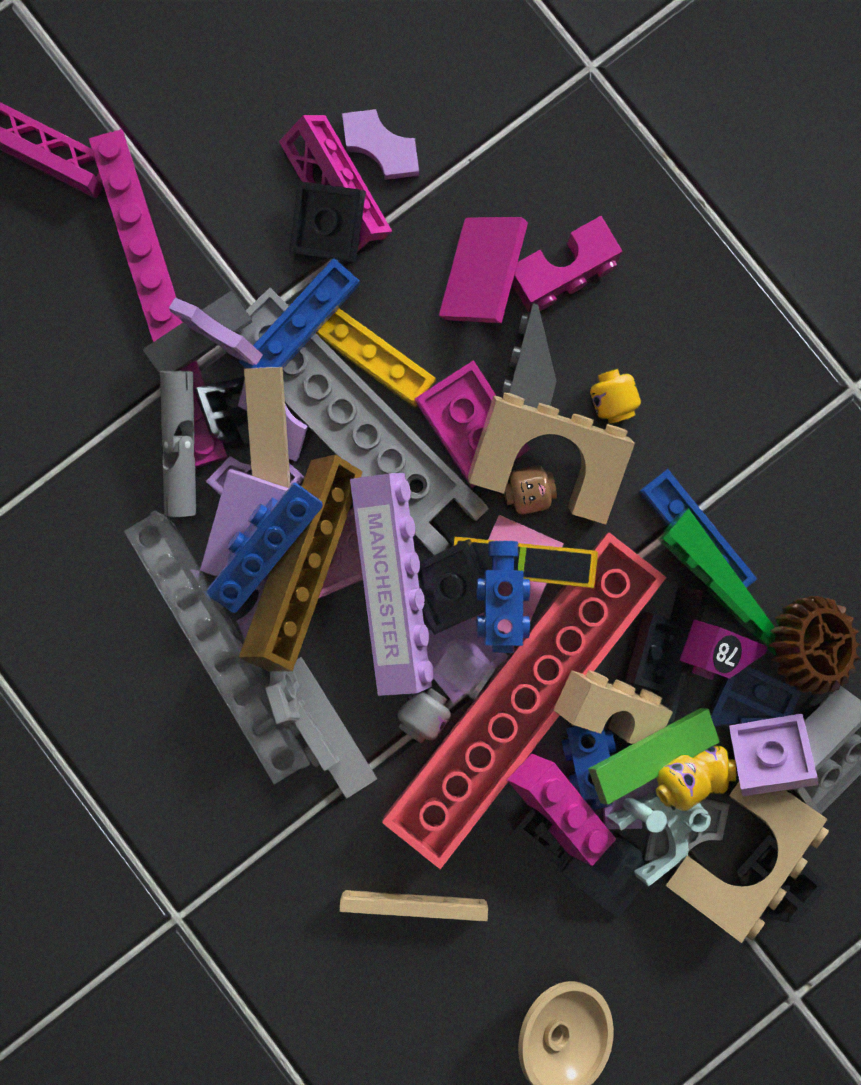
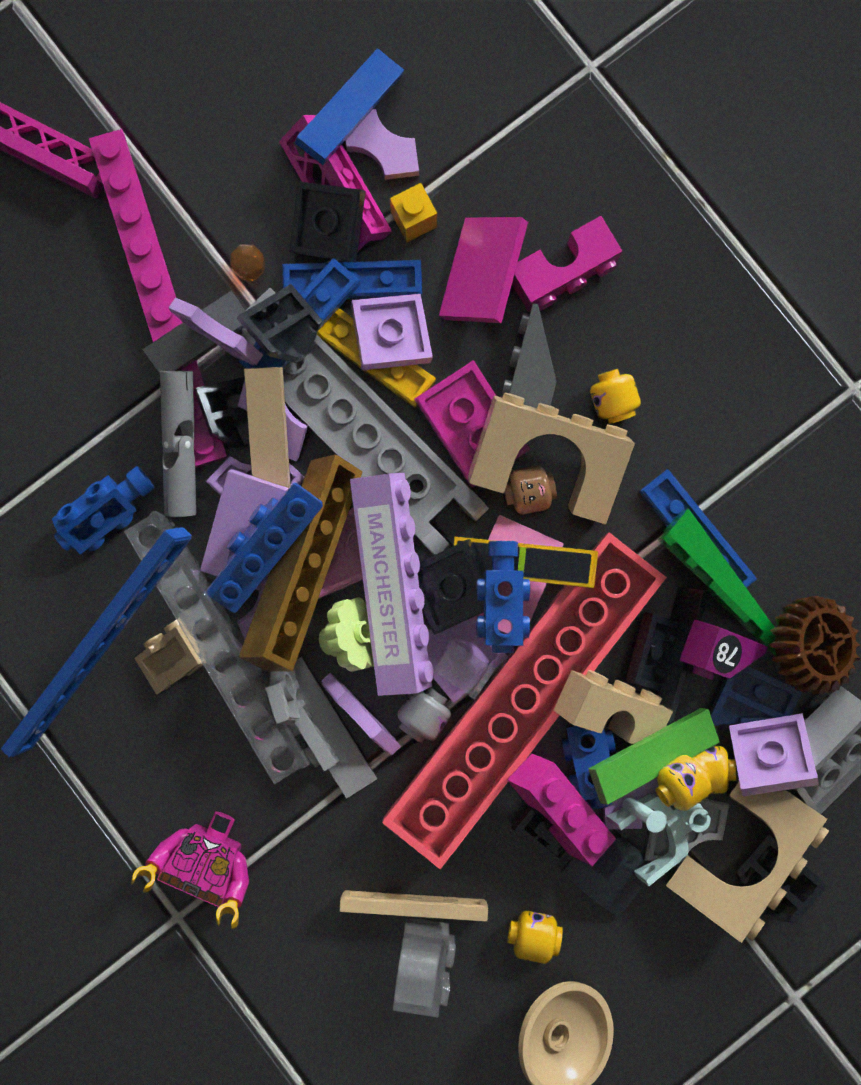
none -> blue tile [1,527,192,758]
none -> blue brick [52,466,155,554]
none -> torso [131,811,249,929]
none -> tan cylinder [134,618,207,695]
none -> clear orange tile [231,245,265,280]
none -> black slope [237,284,322,363]
none -> blue tile [282,260,422,299]
none -> blue tile [295,48,404,165]
none -> yellowish green plant [319,597,374,672]
none -> lavender tile [321,673,401,755]
none -> lavender tile [351,294,433,370]
none -> yellow brick [390,183,437,243]
none -> clear brick [393,917,456,1018]
none -> yellow head [507,911,563,964]

